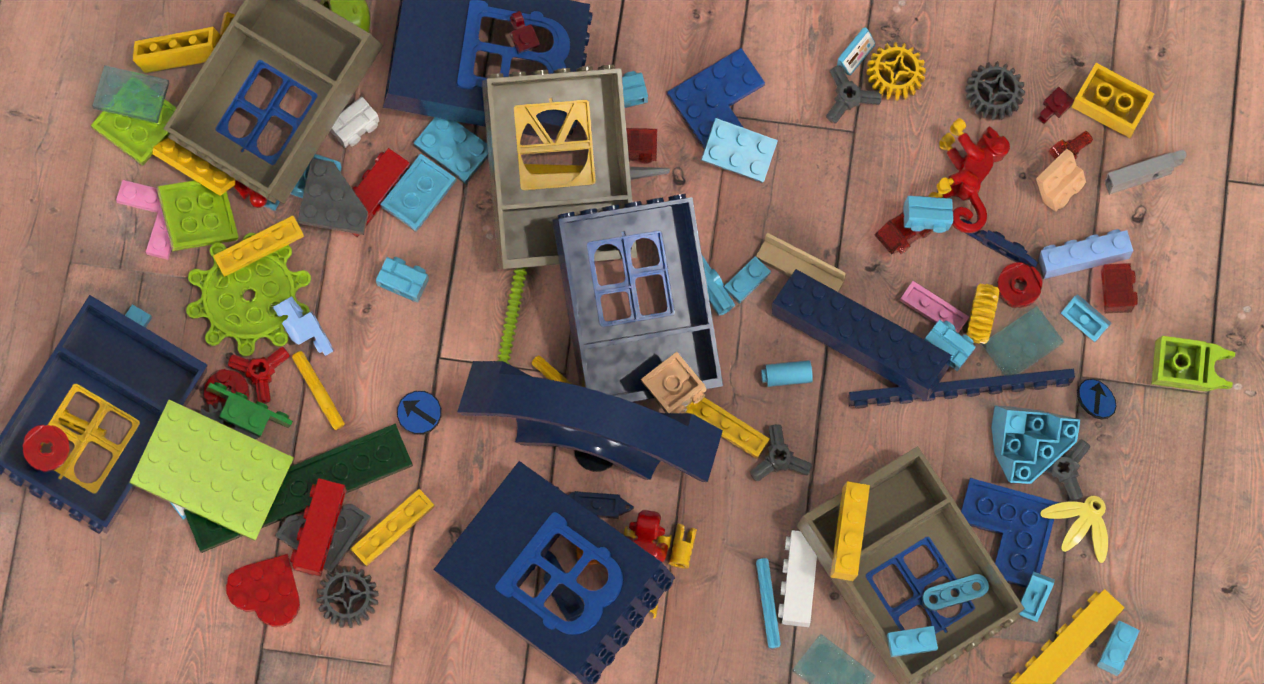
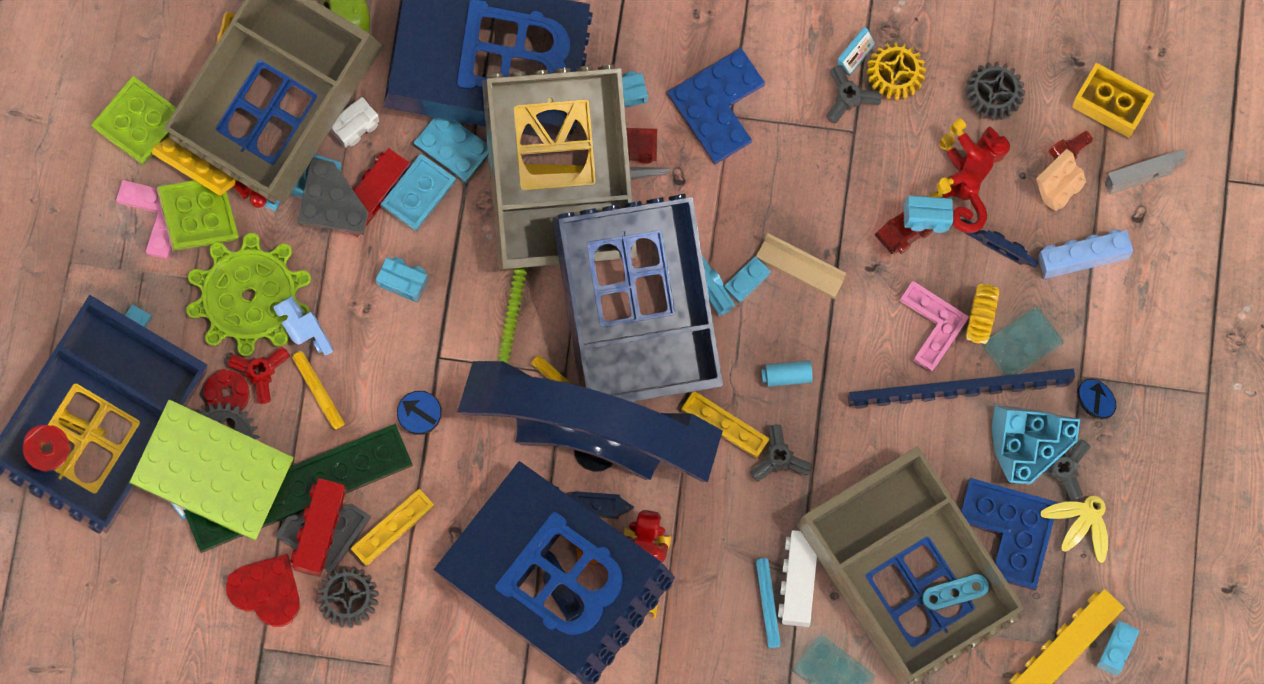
clear light blue plate [92,65,169,123] -> none
yellow brick [133,27,222,73] -> none
green bracket [206,382,293,437] -> none
yellow plate [213,216,304,277] -> none
dark red plate [510,11,540,54] -> none
light nougat plate [641,352,706,413] -> none
yellow hinge [669,523,697,569] -> none
medium azure plate [700,118,778,183] -> none
dark blue brick [772,269,952,401] -> none
yellow brick [830,481,870,581] -> none
medium azure plate [887,626,938,657] -> none
medium azure brick [924,320,976,372] -> none
red plate [997,262,1043,308] -> none
medium azure plate [1020,571,1055,622] -> none
dark red plate [1038,86,1074,124] -> none
medium azure slope [1061,295,1112,342] -> none
clear red brick [1101,263,1138,314] -> none
lime brick [1151,336,1235,392] -> none

